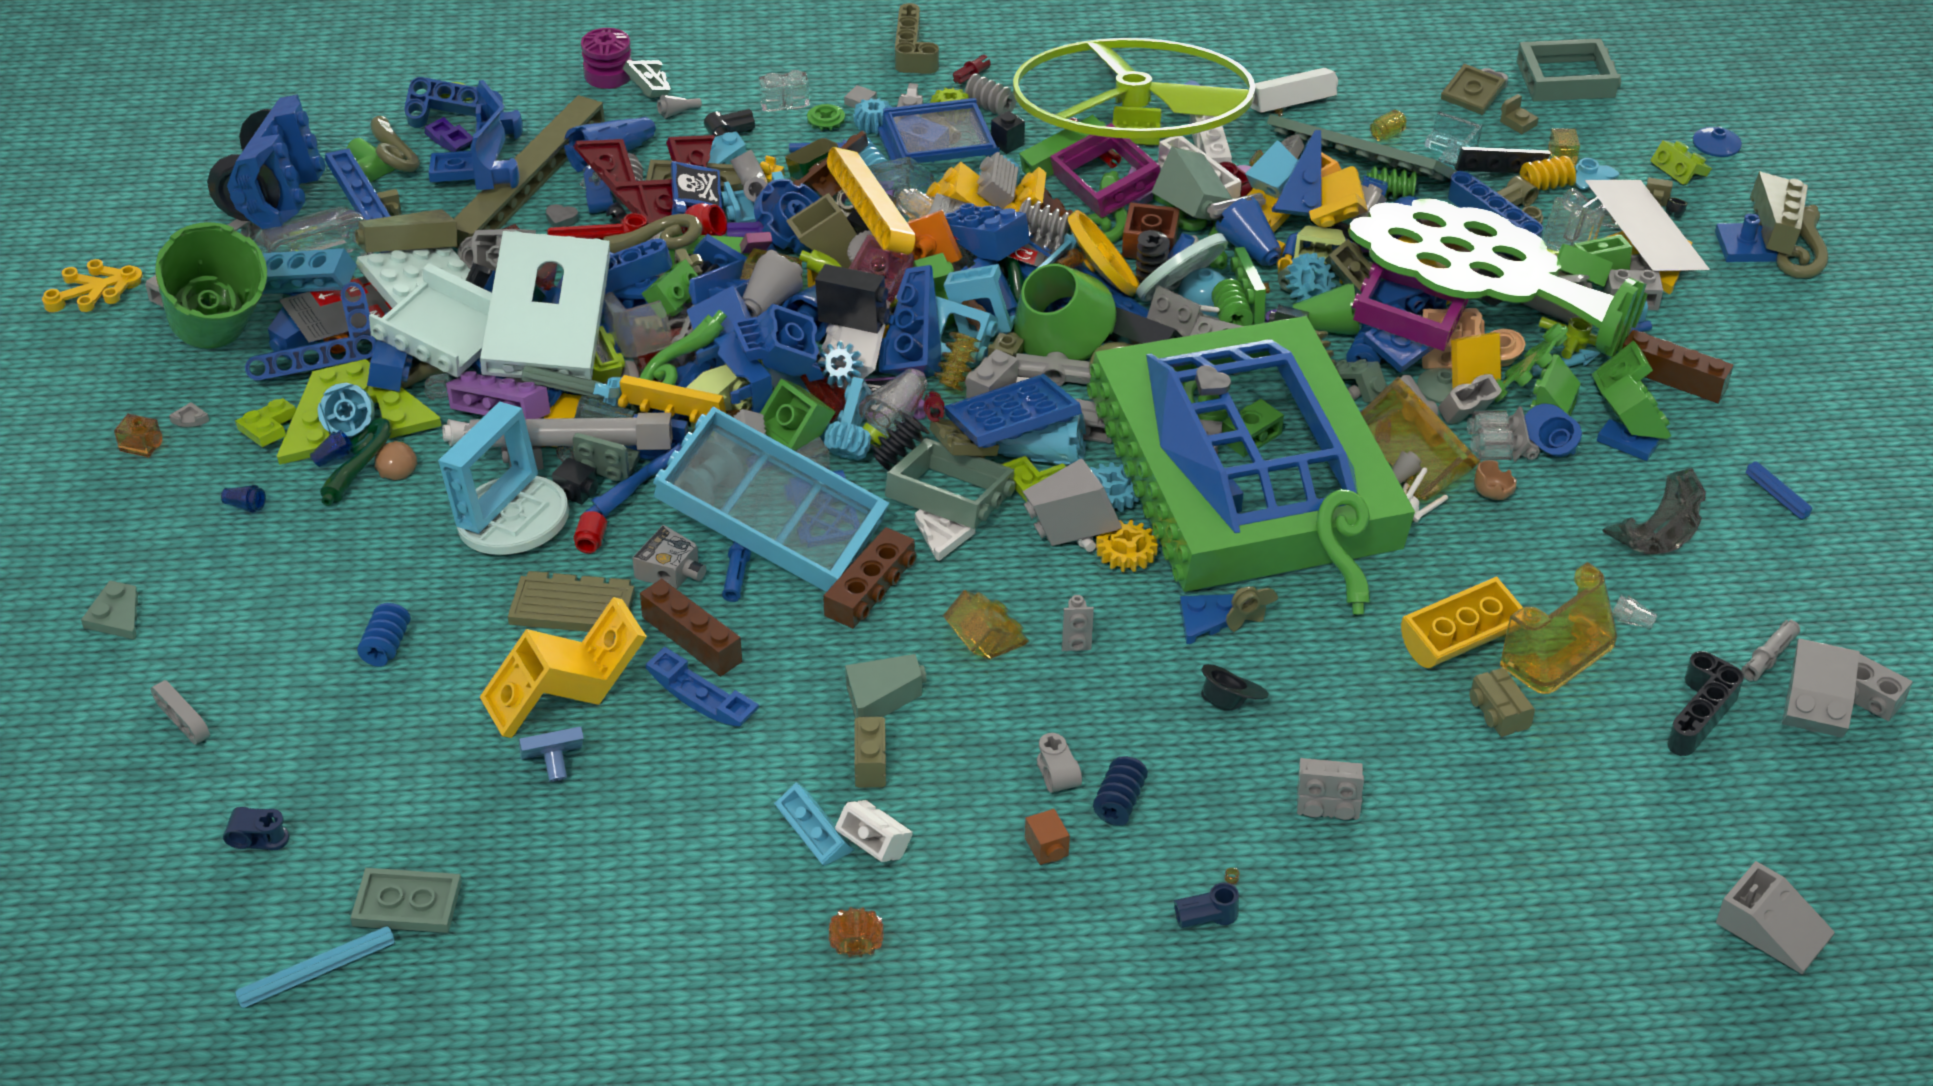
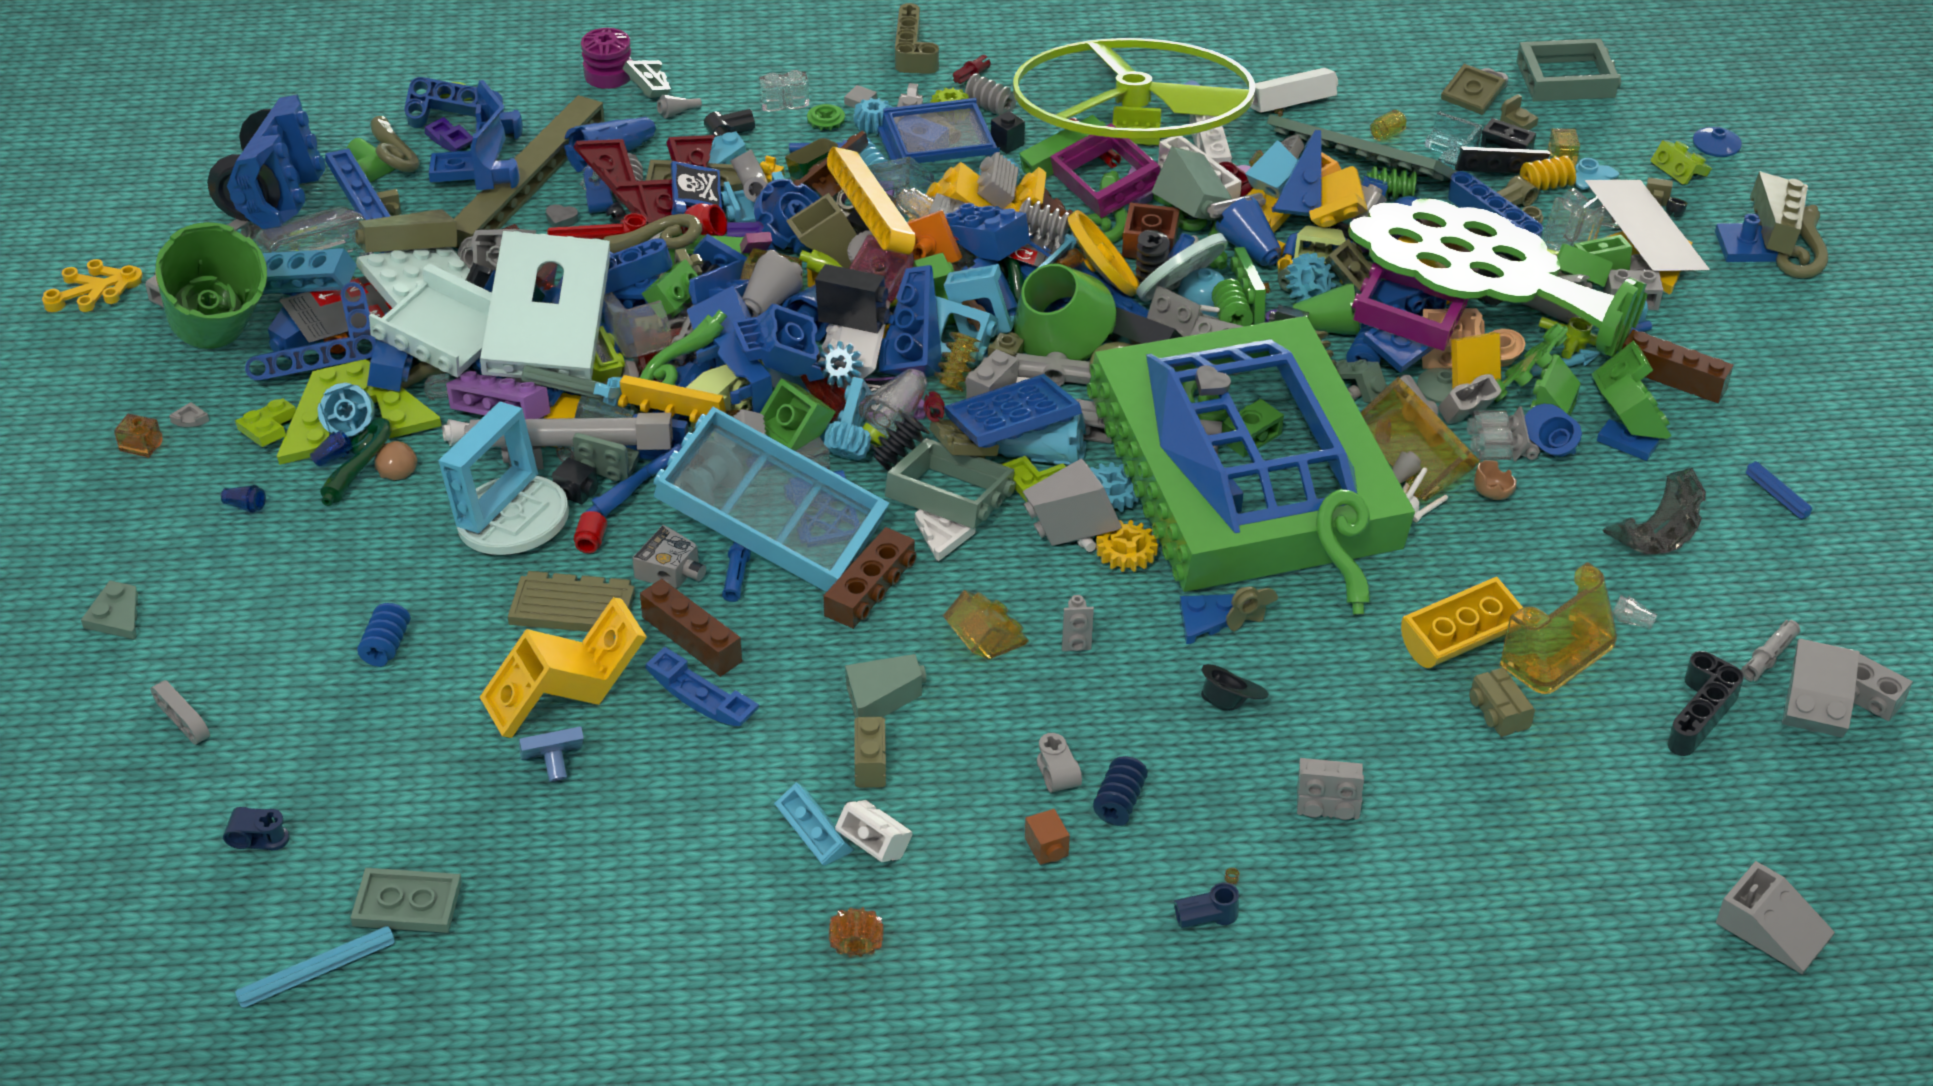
none -> black hinge [1481,118,1536,150]

